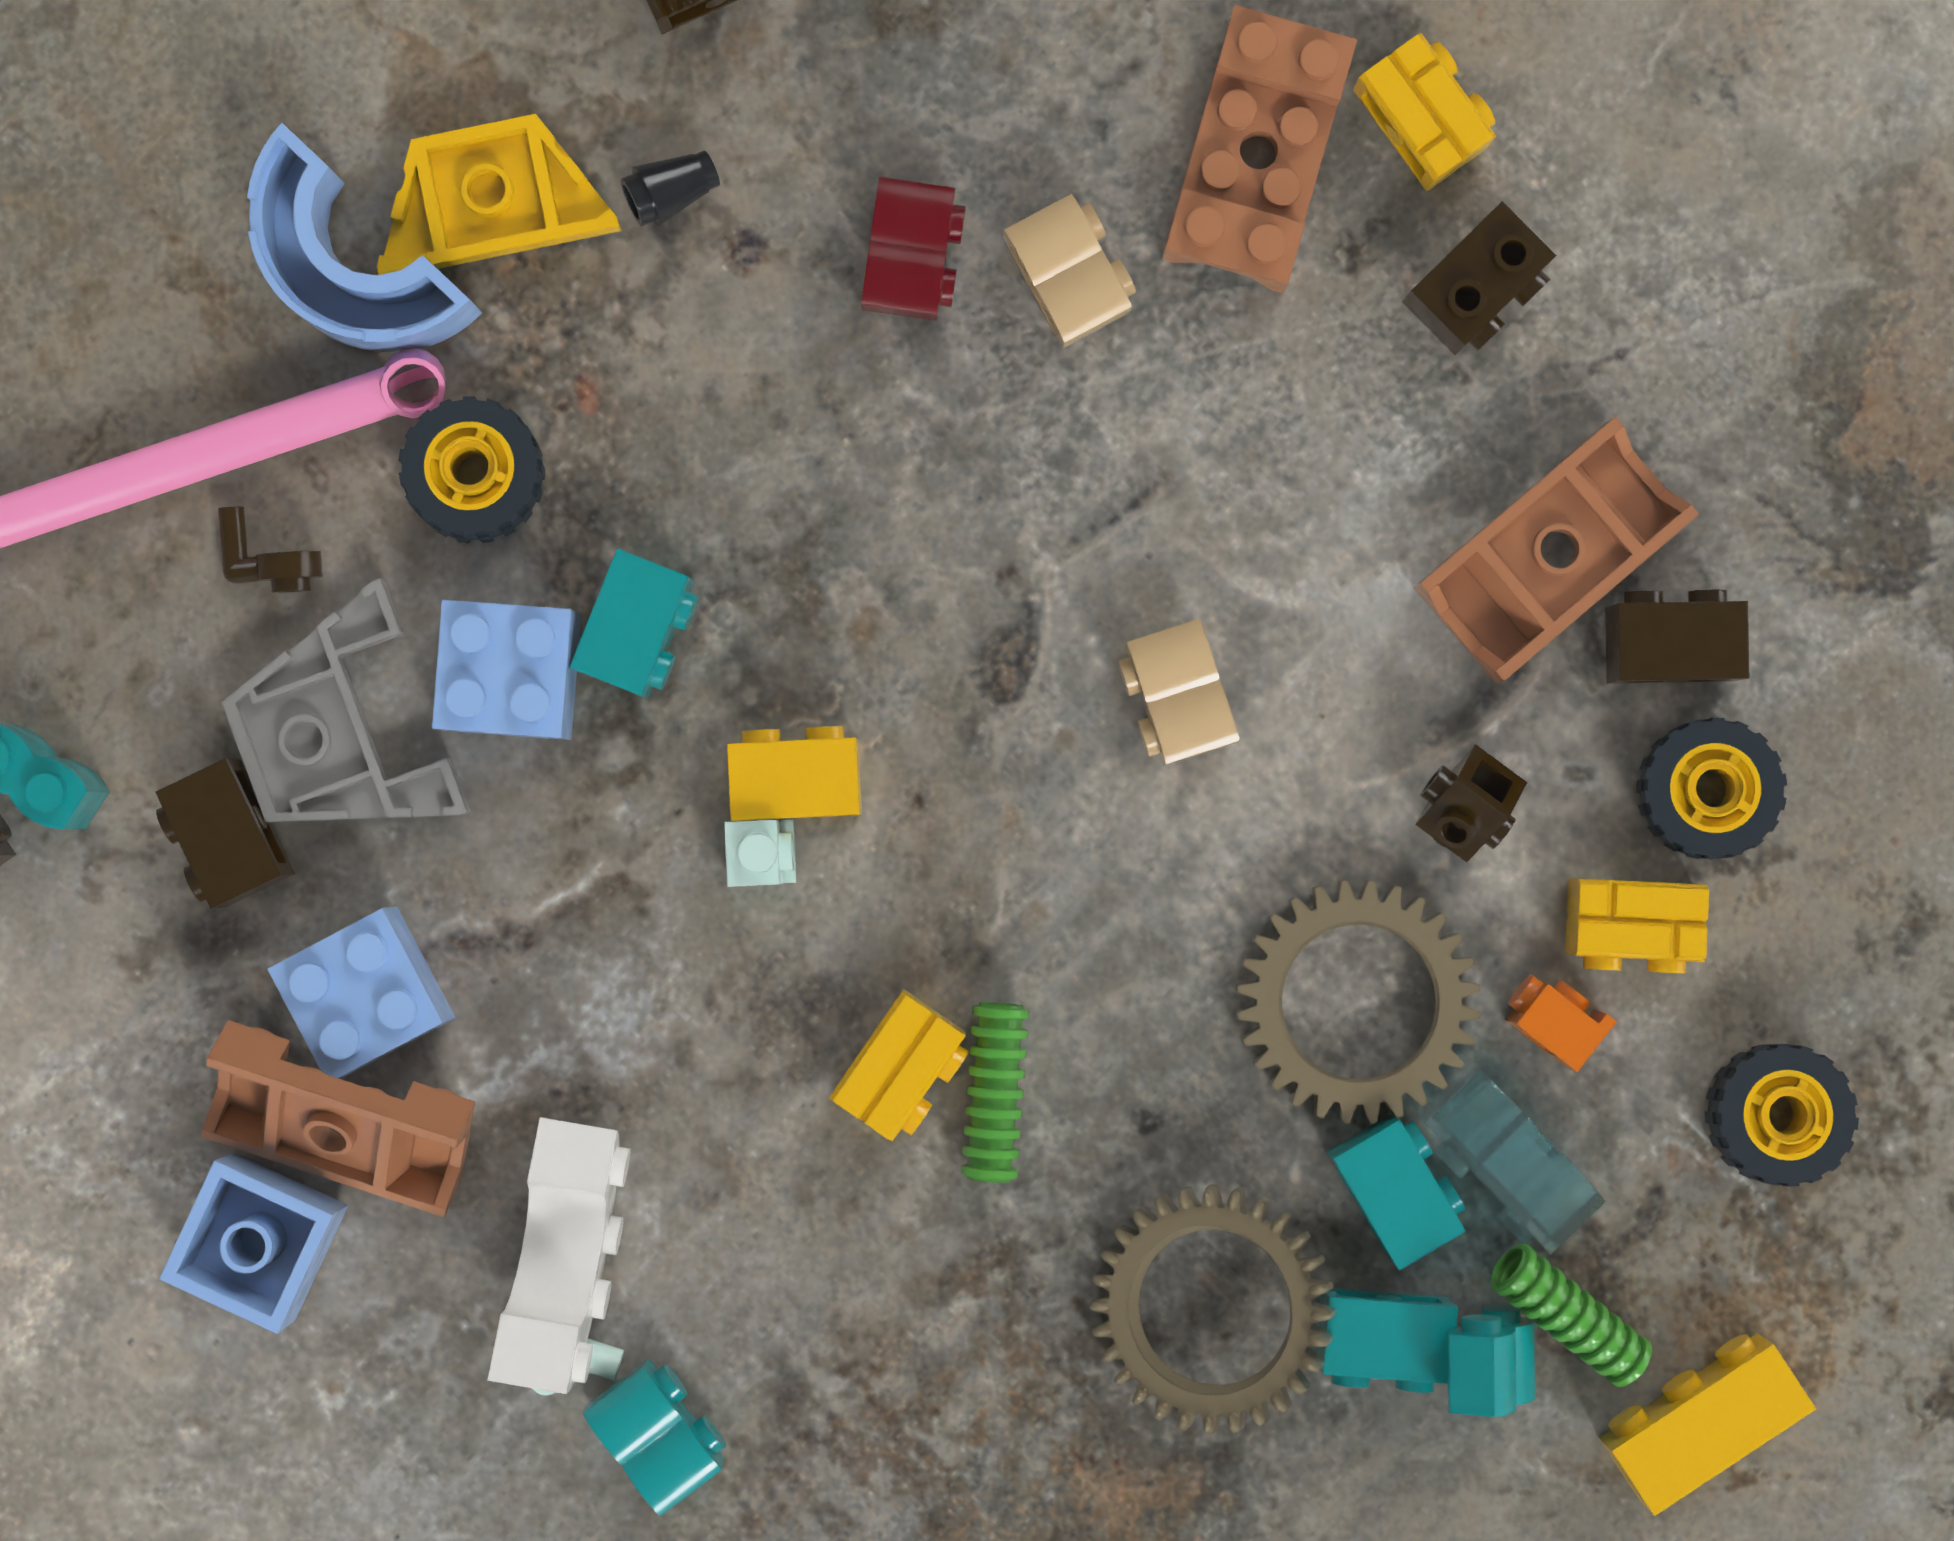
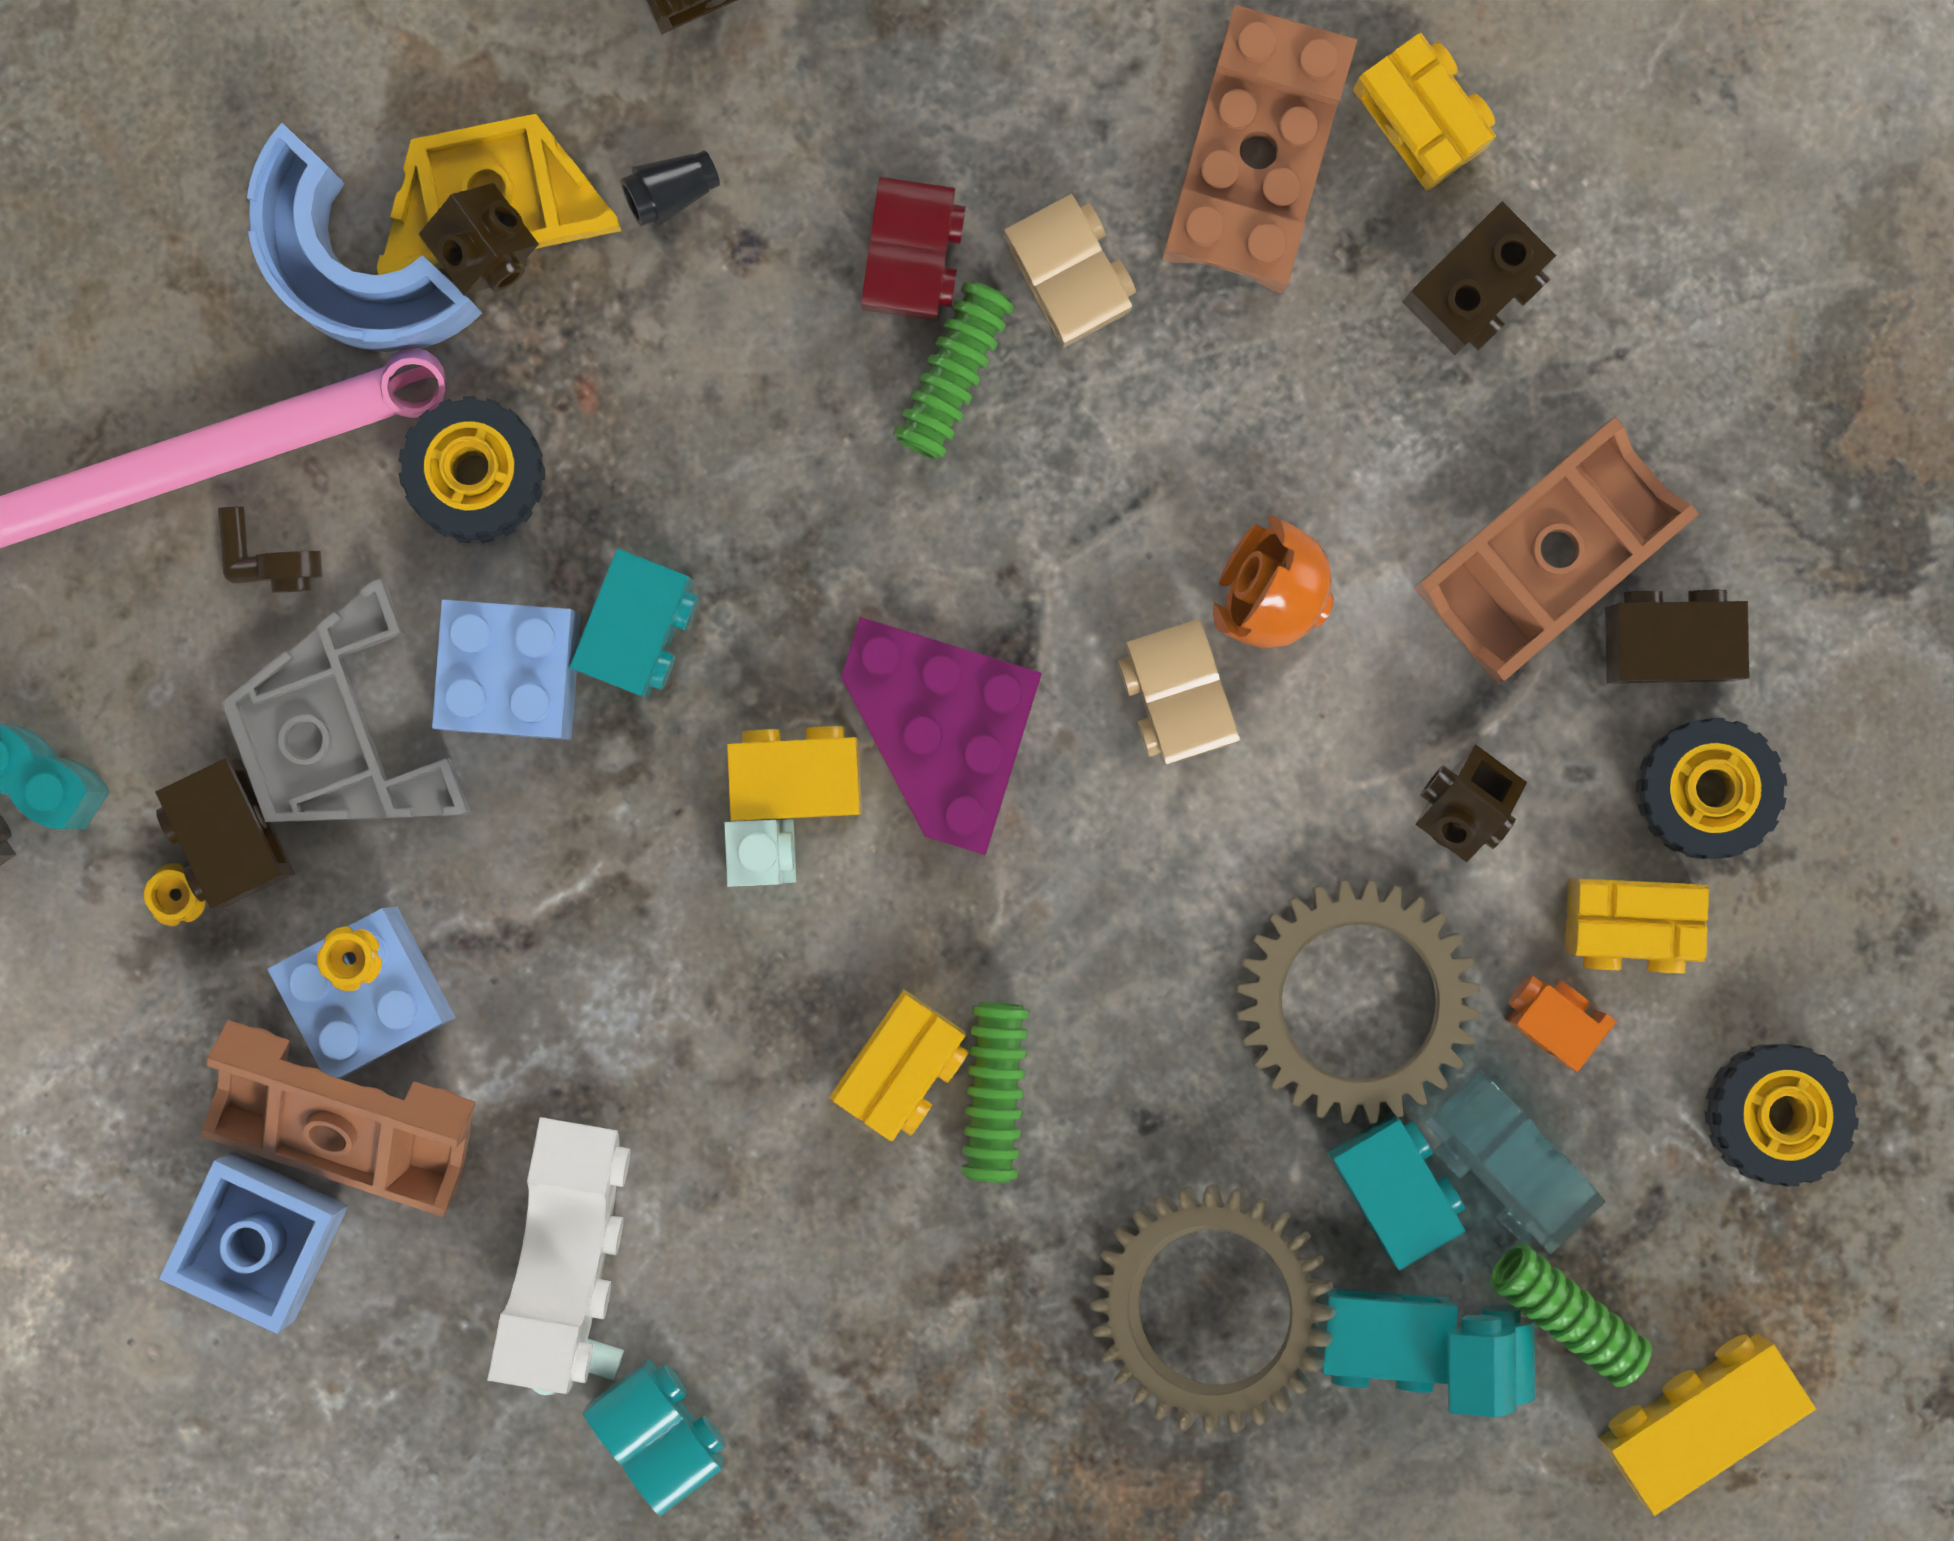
none -> yellow plate [144,863,206,926]
none -> yellow plate [317,926,382,991]
none -> dark brown brick [419,183,539,296]
none -> magenta plate [841,617,1042,855]
none -> bright green piece [893,281,1015,459]
none -> orange cylinder [1213,515,1334,649]

